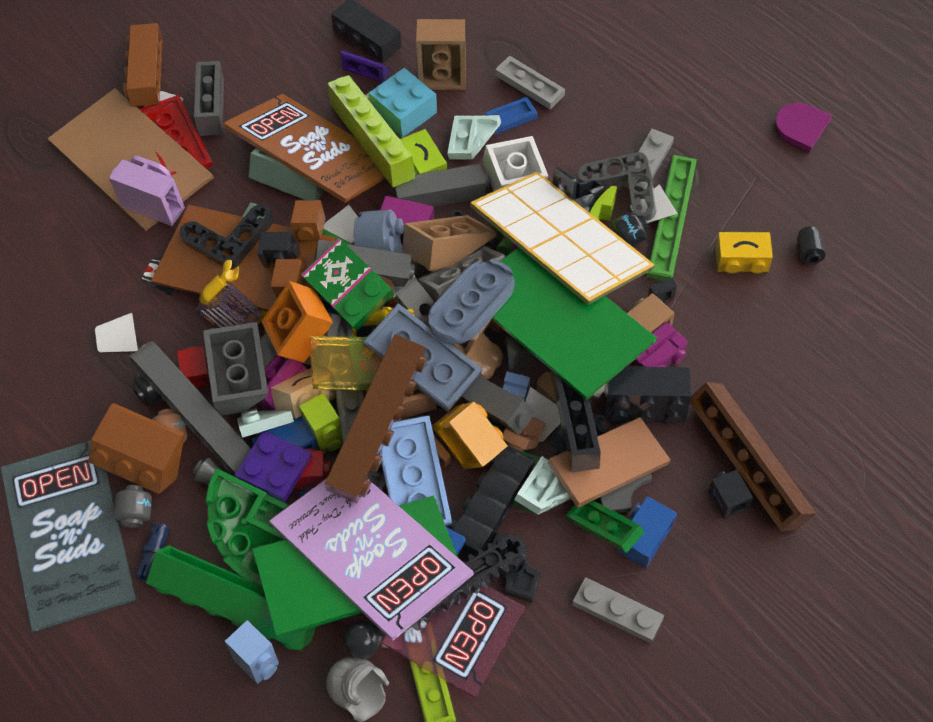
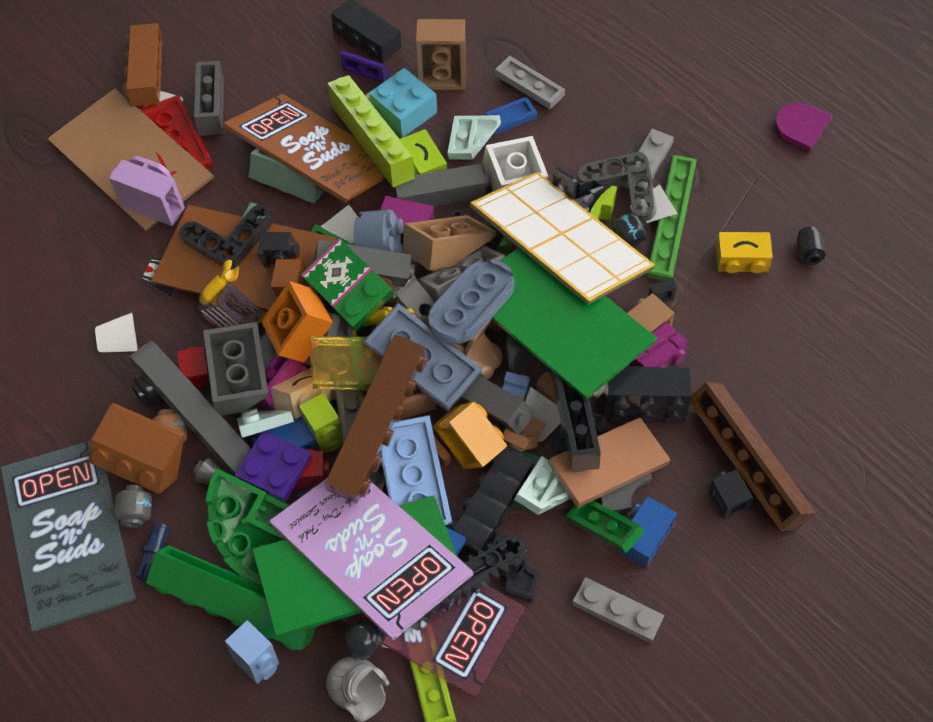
dark orange brick [291,200,325,241] -> none

